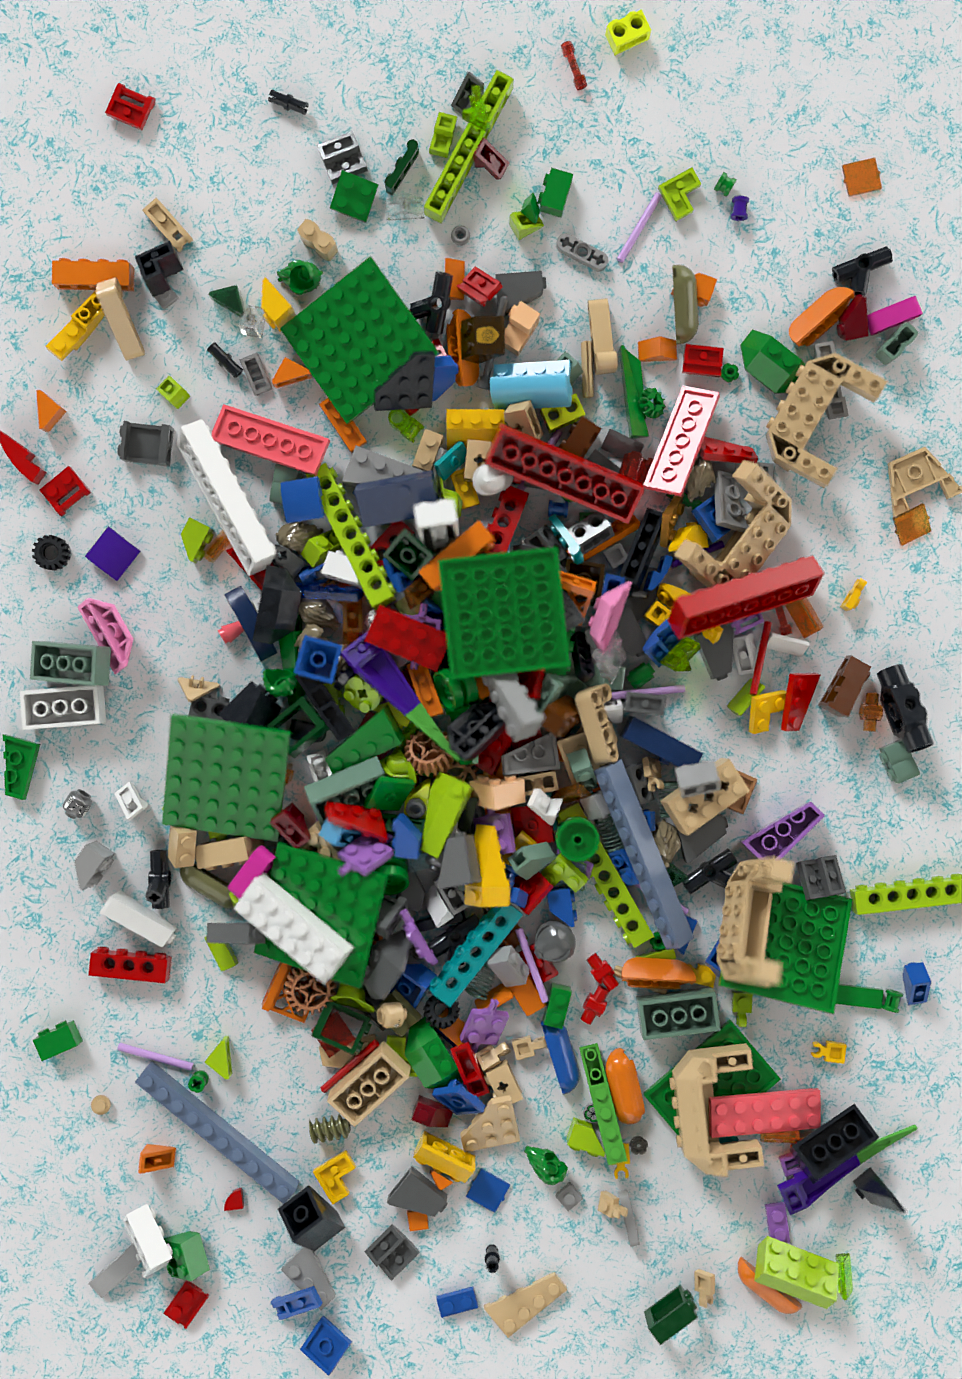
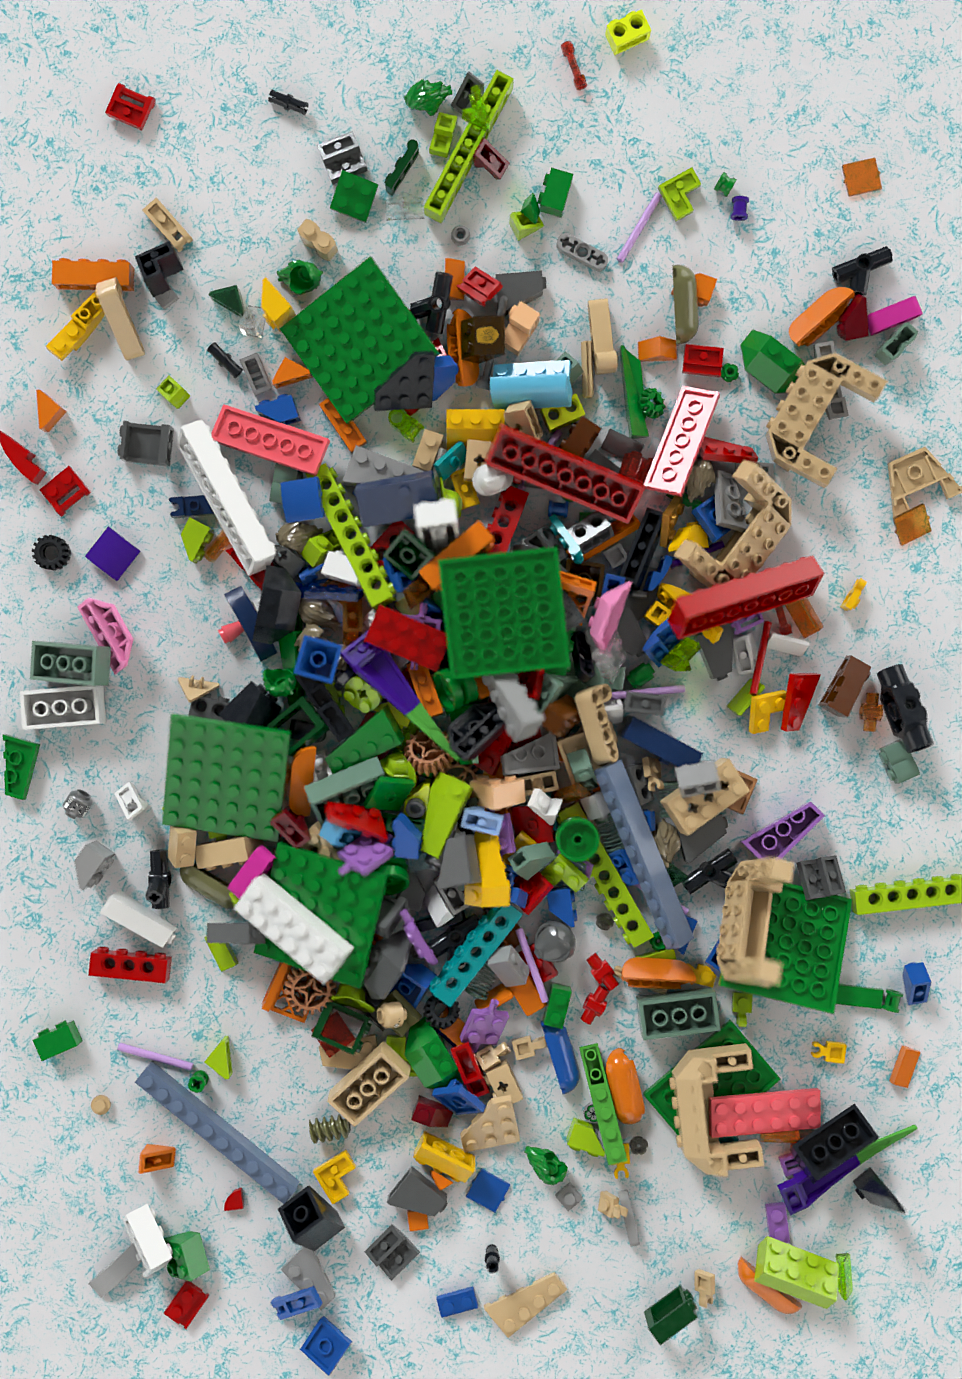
red bar [320,1039,379,1093] -> none
none -> dark blue plate [169,495,215,518]
none -> blue slope [255,394,301,425]
none -> orange brick [288,746,316,816]
none -> green hair [404,79,452,116]
none -> light blue slope [460,806,503,836]
none -> clear smoke plate [596,913,614,931]
none -> orange slope [889,1045,921,1088]

